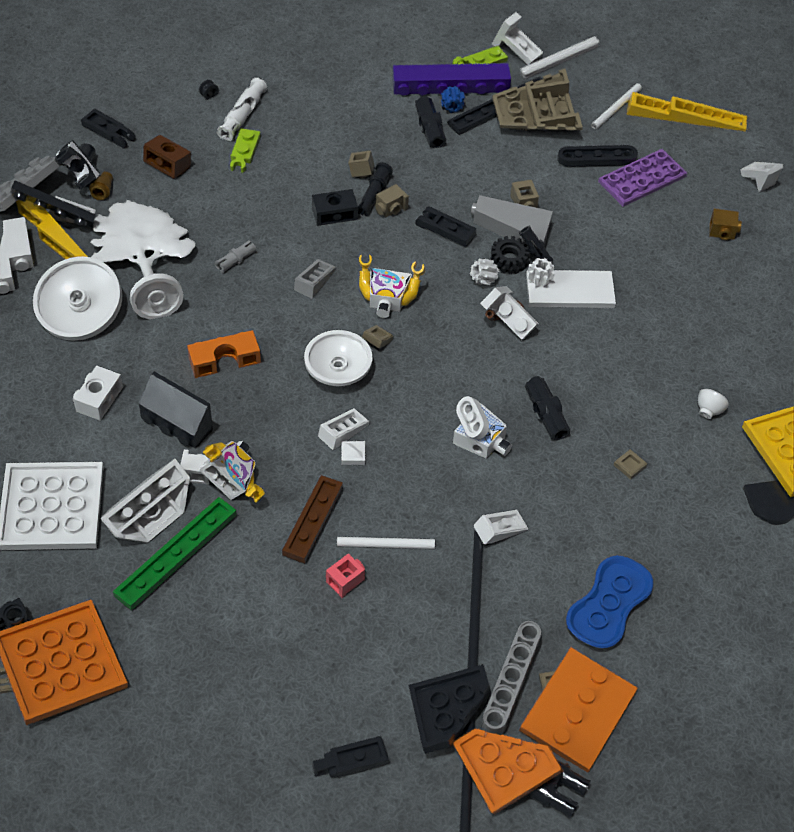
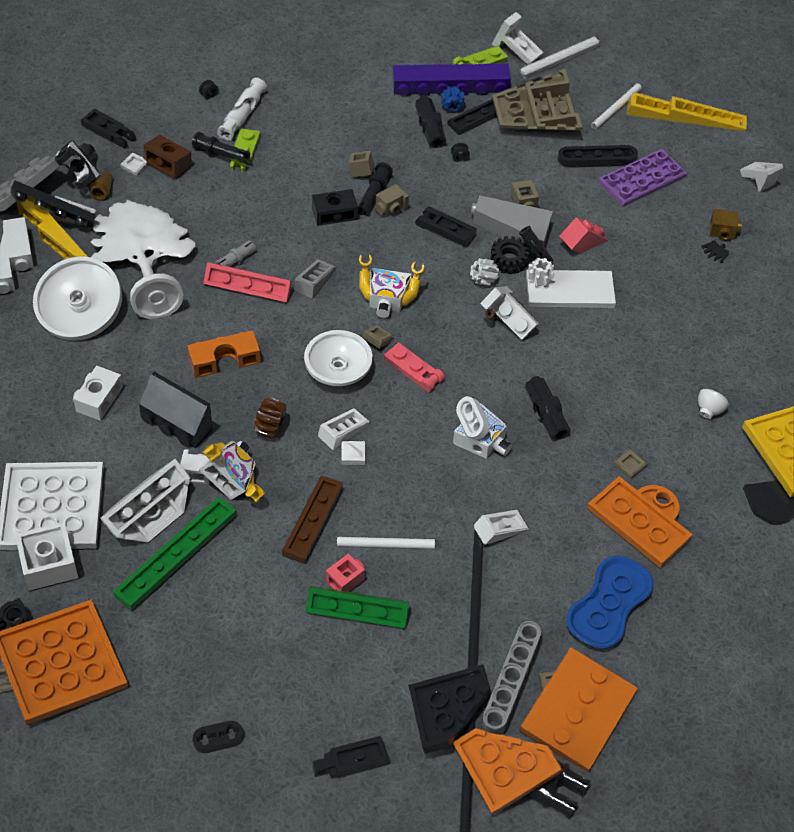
none -> white slope [15,522,78,591]
none -> white tile [120,153,149,176]
none -> black pin [192,132,250,164]
none -> black beam [193,721,243,753]
none -> coral plate [203,262,292,302]
none -> reddish brown gear [254,397,287,438]
none -> green plate [306,586,409,628]
none -> coral plate [383,342,445,393]
none -> black bush [451,143,470,162]
none -> coral slope [560,217,608,254]
none -> orange plate [587,476,693,568]
none -> black piece [701,240,729,263]

